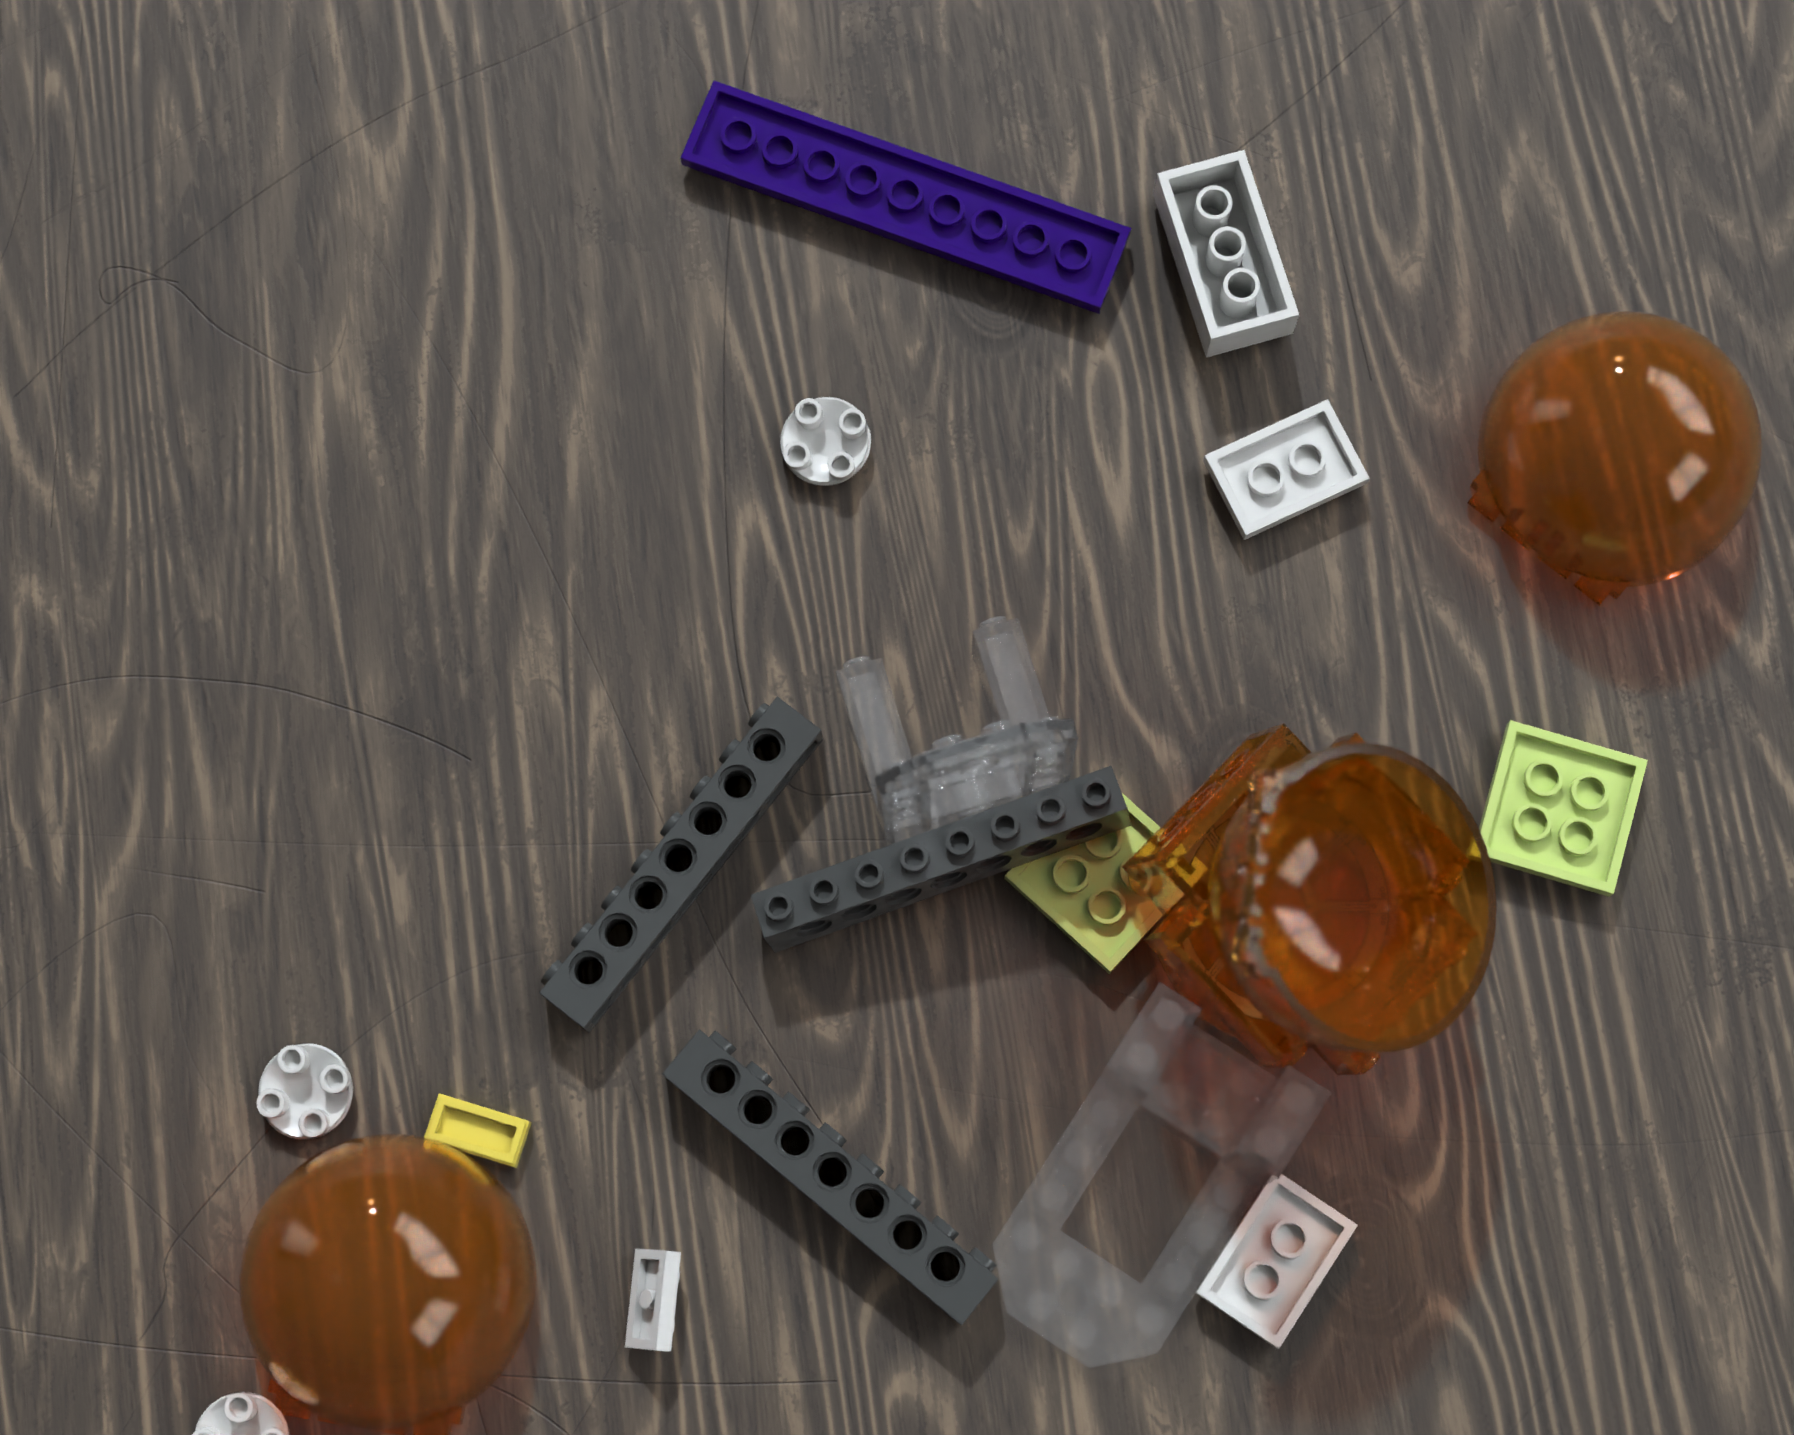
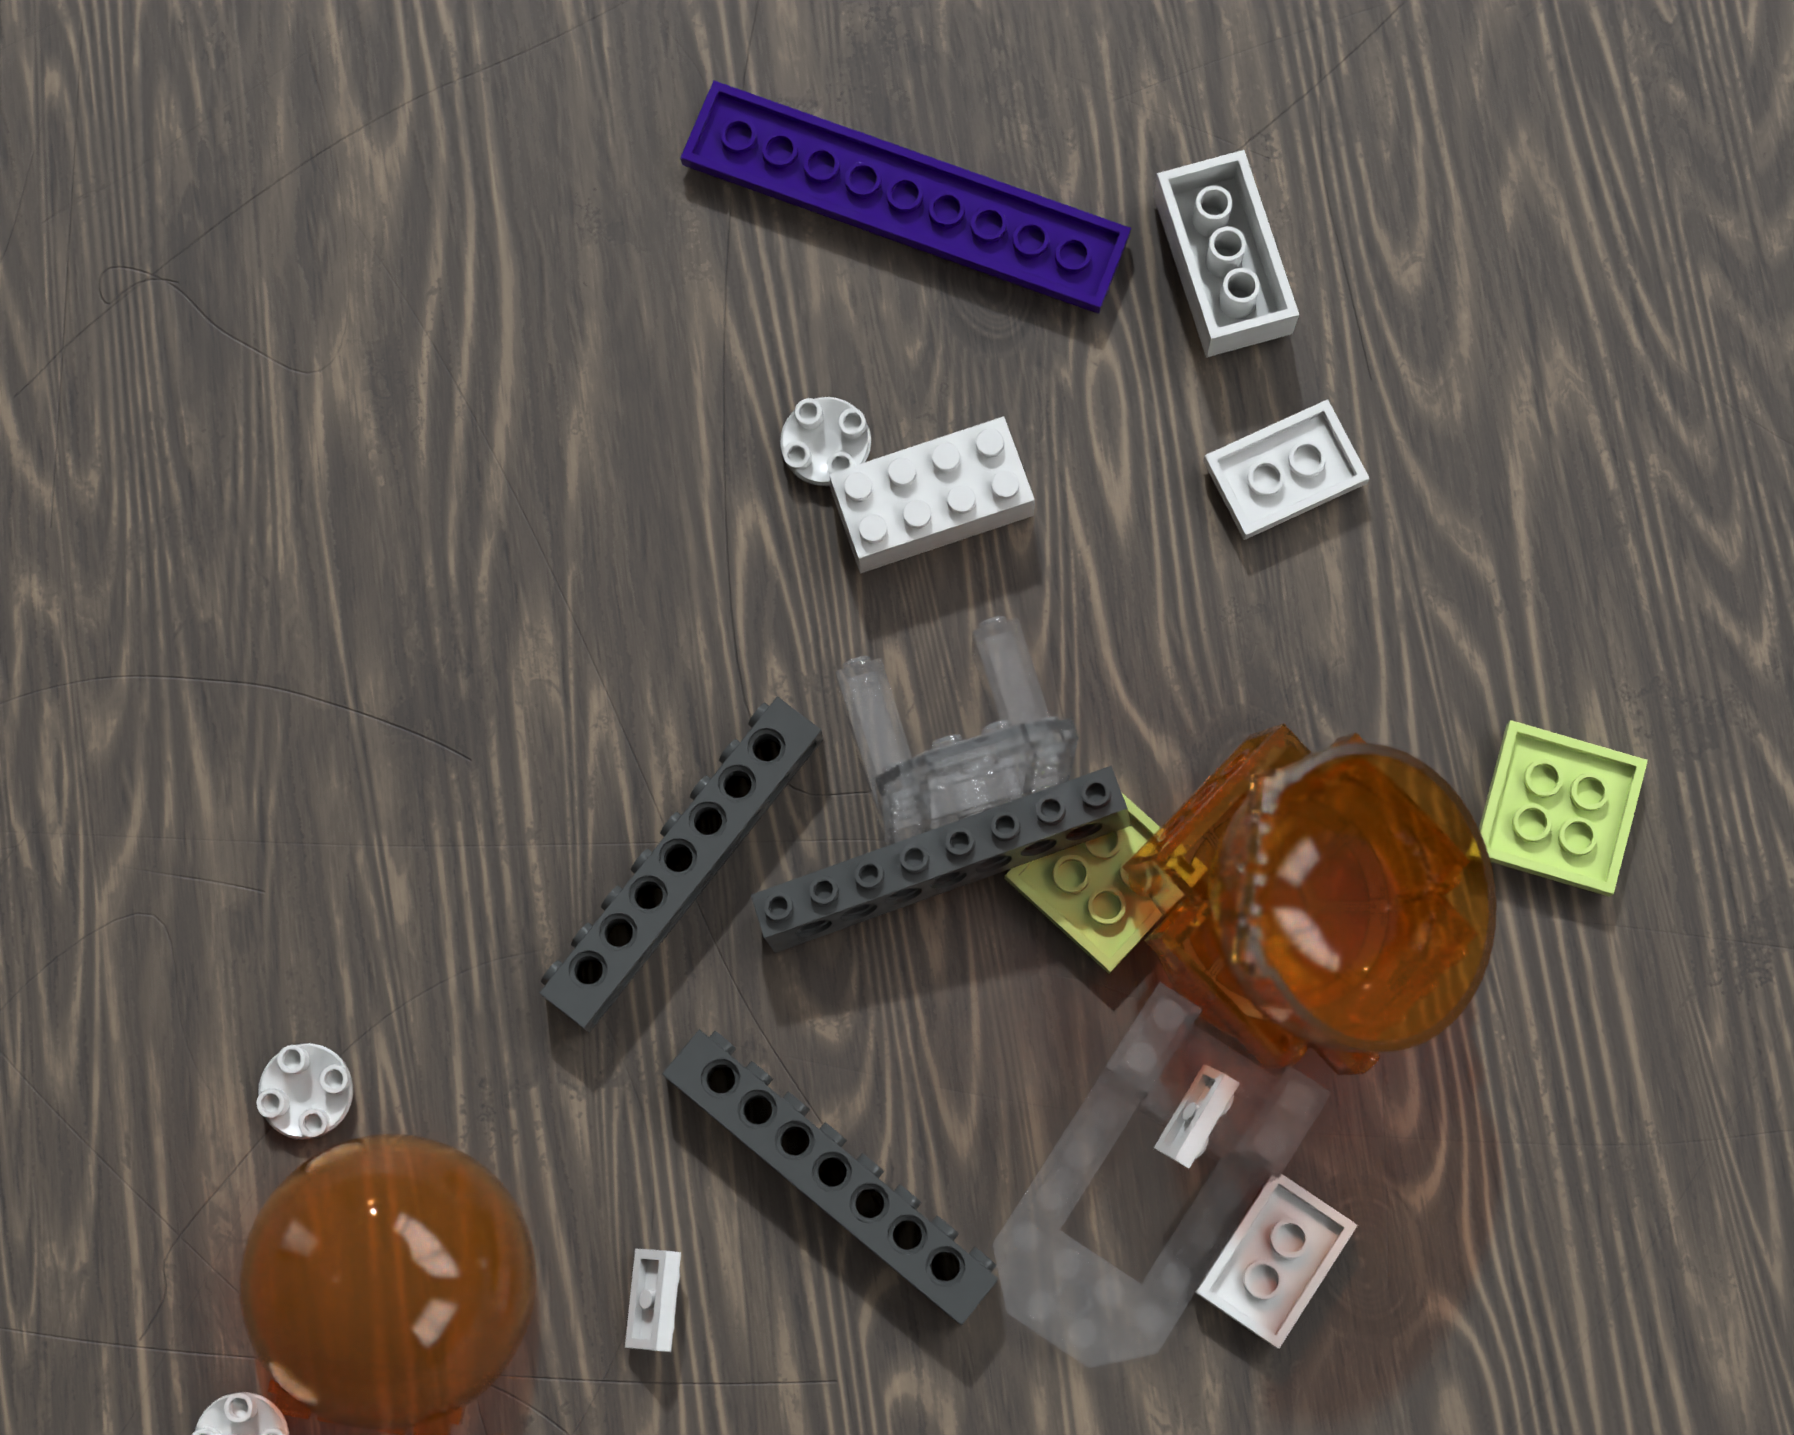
light yellow tile [424,1093,532,1168] -> none
clear orange windscreen [1468,311,1763,605] -> none
none -> white brick [829,416,1035,574]
none -> white plate [1154,1064,1240,1168]

